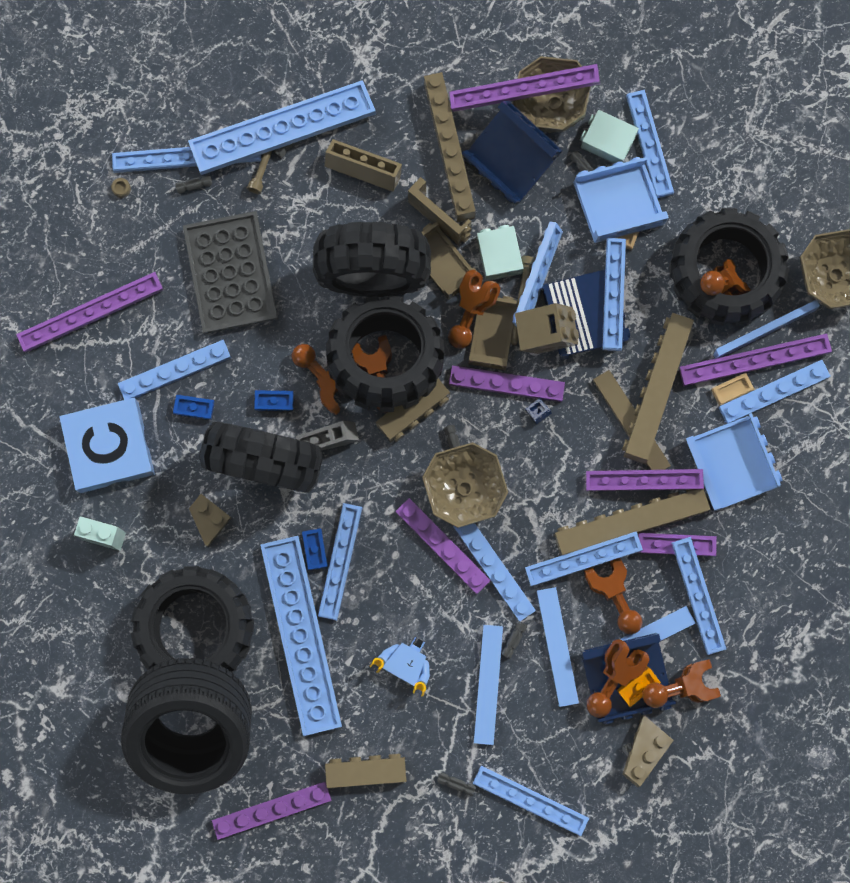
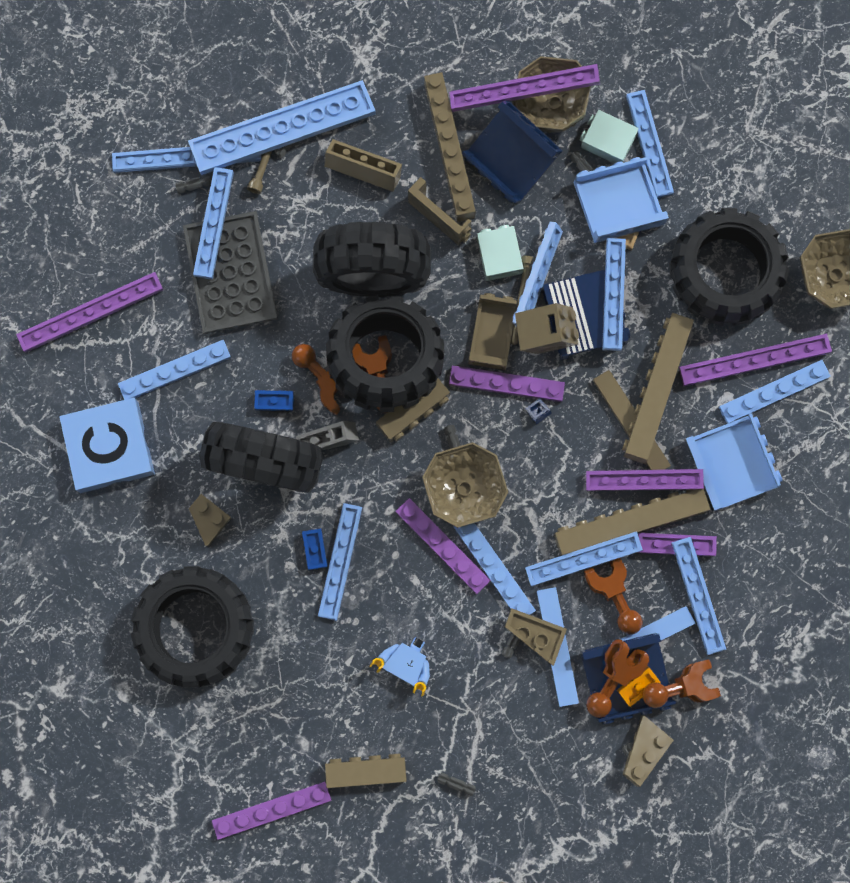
light aqua brick [74,516,126,551] -> none
dark tan tile [111,178,131,198] -> none
black tyre [121,658,252,794] -> none
blue plate [173,395,215,420] -> none
light blue plate [261,536,342,736] -> none
dark tan panel [422,222,478,300] -> none
dark orange piece [448,270,500,349] -> none
light blue tile [473,766,589,836] -> none
light blue tile [474,625,503,745] -> none
dark orange piece [700,259,751,295] -> none
tan tile [711,373,755,406] -> none
light blue tile [713,300,820,359] -> none
none -> light blue plate [193,167,234,279]
none -> dark tan wing [504,608,567,666]

